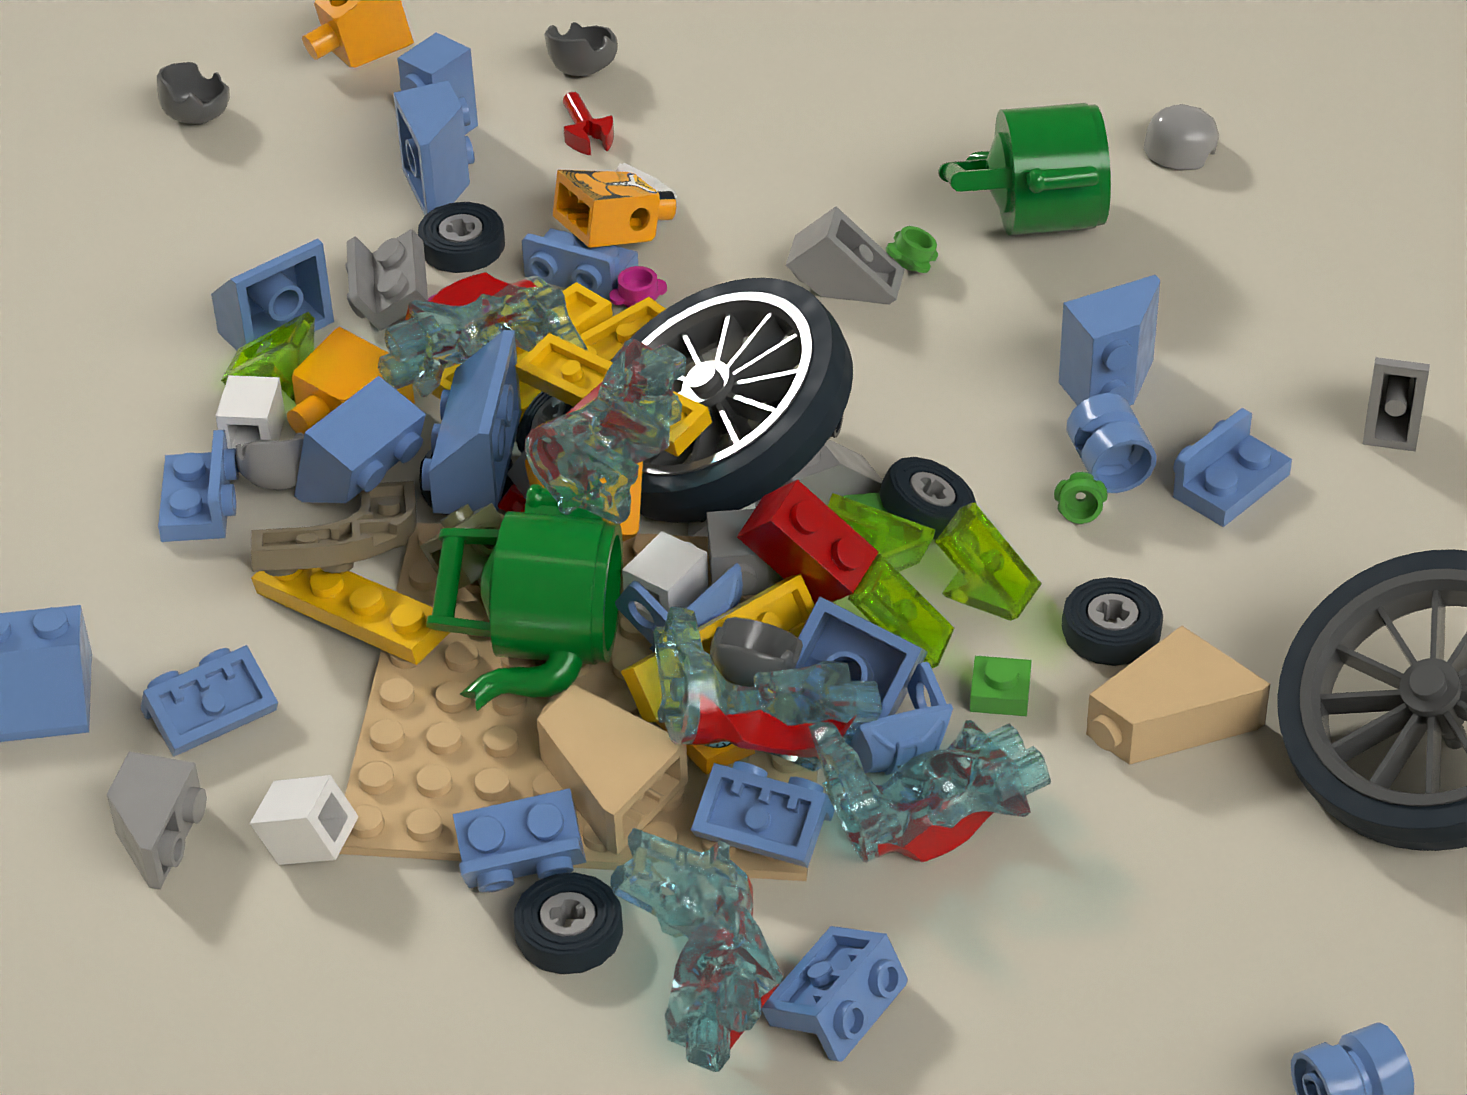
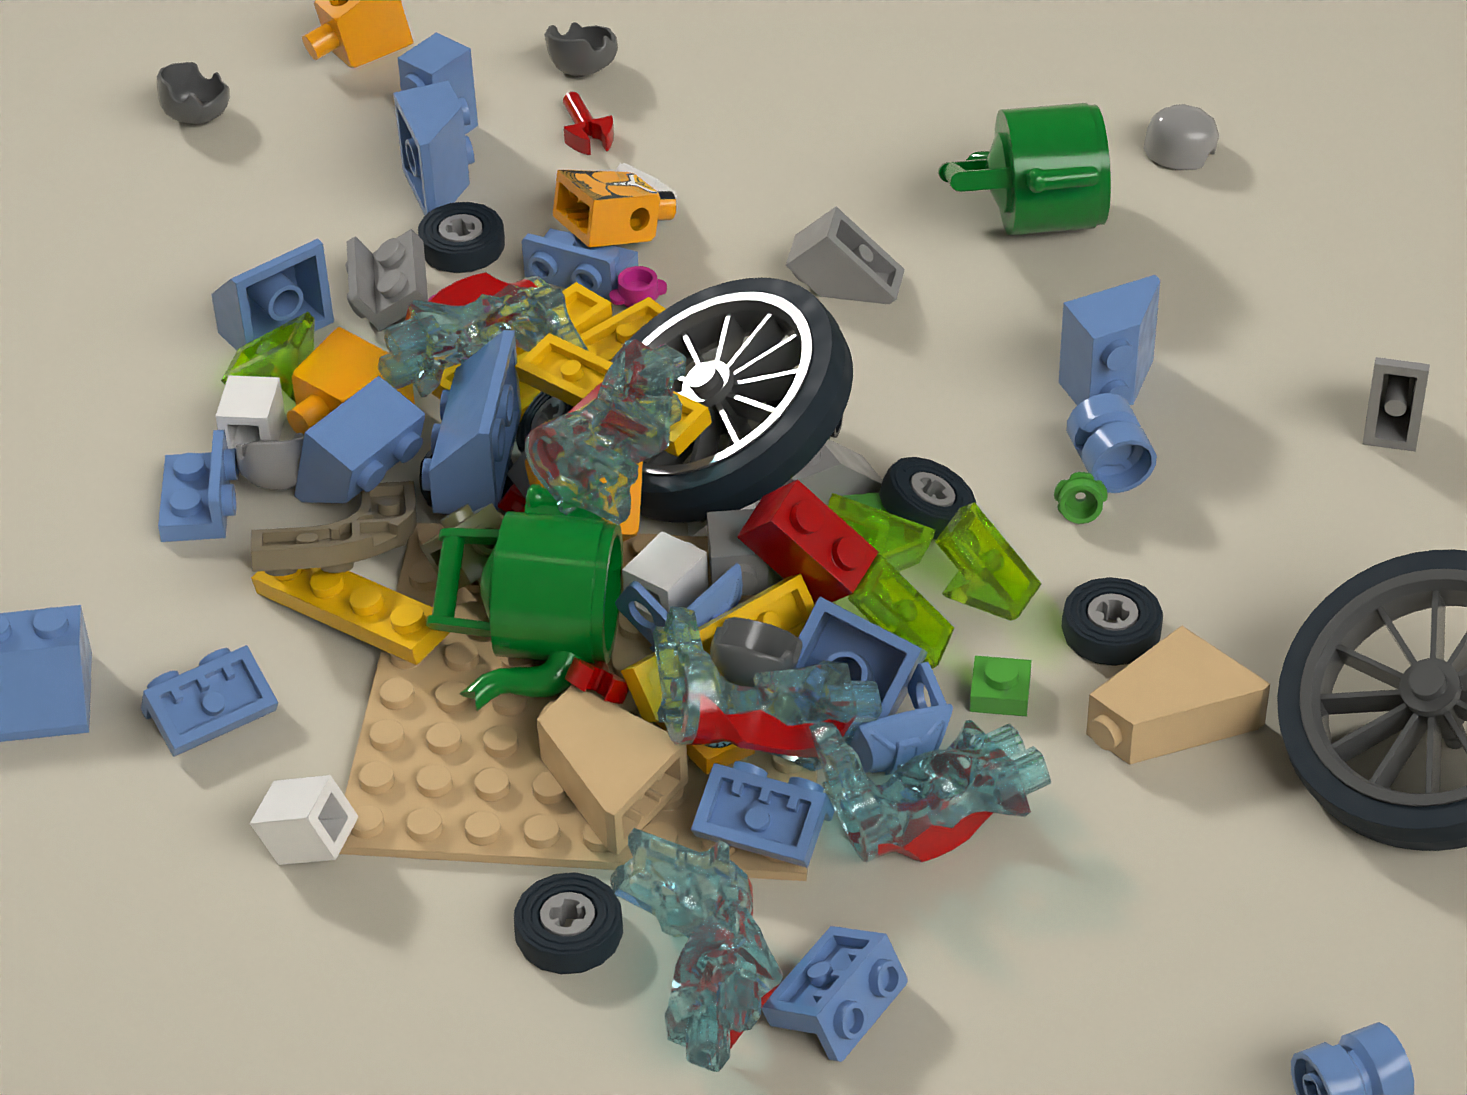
light grey slope [107,751,207,890] -> none
medium blue bracket [453,788,586,892] -> none
bright green plate [886,226,938,273] -> none
medium blue bracket [1173,408,1292,527] -> none
none -> red bar [565,657,629,704]

